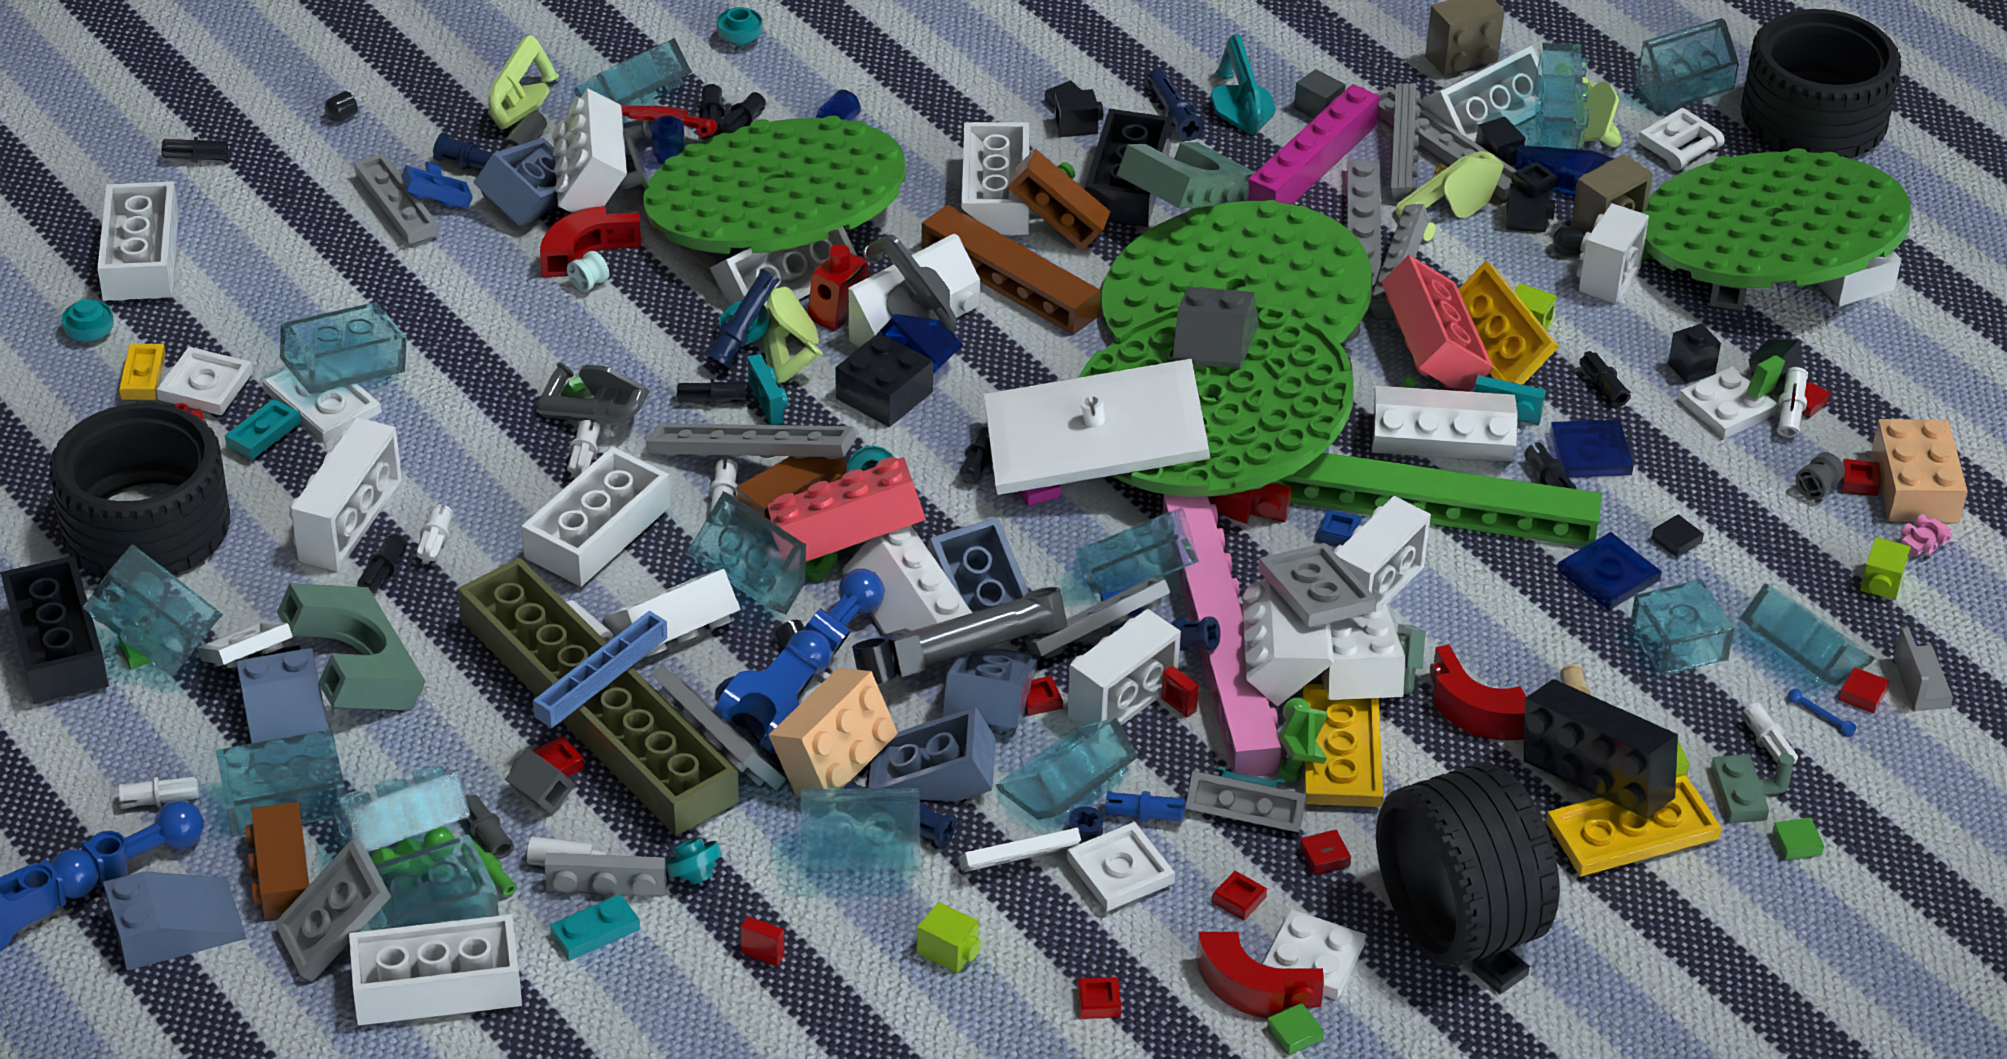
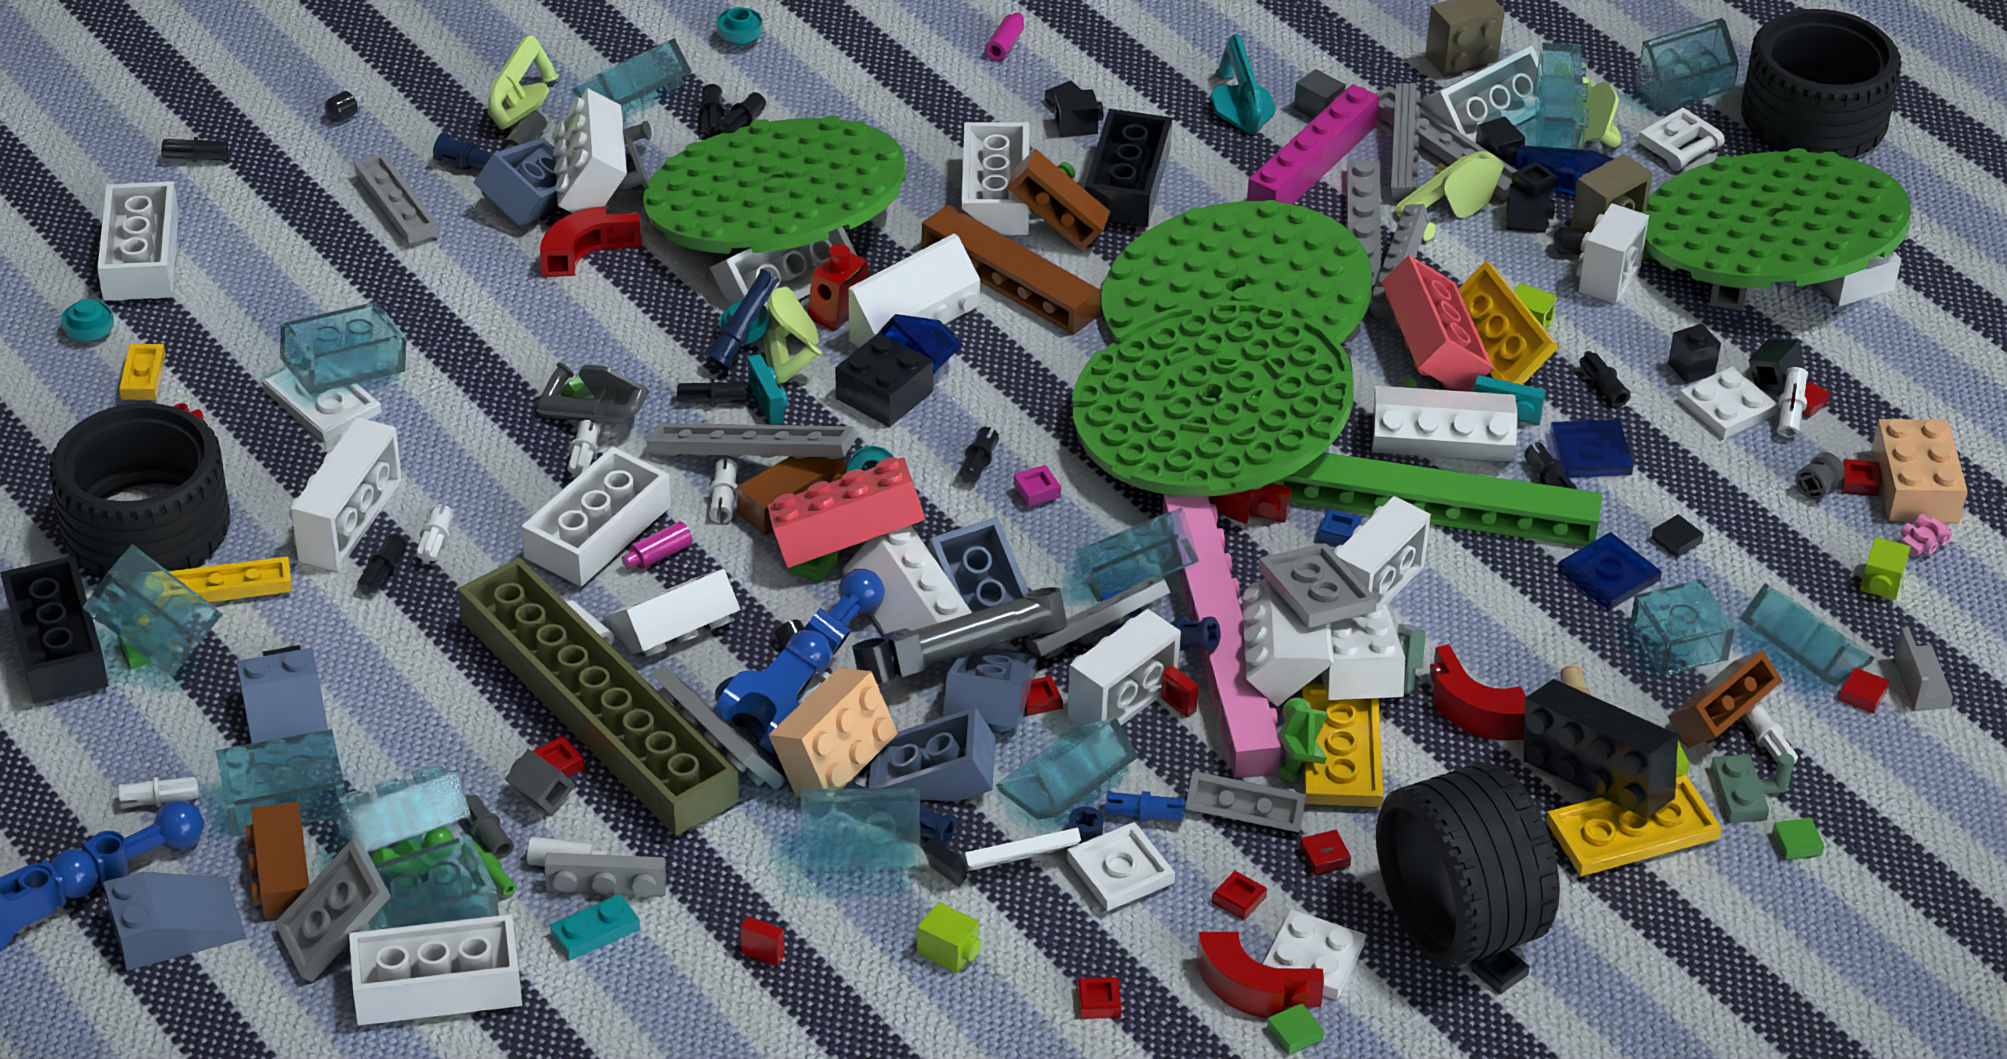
white plate [157,347,253,415] -> none
white plate [197,620,293,668] -> none
teal plate [225,399,301,460] -> none
sand green arch [277,583,425,710] -> none
blue plate [401,161,473,208] -> none
medium blue piece [533,610,668,728] -> none
light aqua wheel [567,250,609,293] -> none
red animal [621,105,718,137] -> none
clear blue brick [651,115,685,165] -> none
teal plate [666,837,722,885] -> none
clear light blue slope [686,491,806,615] -> none
clear blue brick [816,89,861,121] -> none
dark grey piece [863,235,957,337] -> none
white piece [984,359,1210,495] -> none
sand green arch [1117,142,1255,208] -> none
dark blue pin [1147,69,1204,141] -> none
dark grey slope [1173,286,1259,369] -> none
teal piece [1218,766,1285,788] -> none
bright green tile [1747,355,1786,400] -> none
blue hinge [1788,689,1856,737] -> none
none -> yellow plate [140,556,293,611]
none -> dark pink cylinder [622,521,693,569]
none -> black tile [922,838,967,887]
none -> dark pink cylinder [985,12,1024,61]
none -> dark orange brick [1667,649,1783,748]

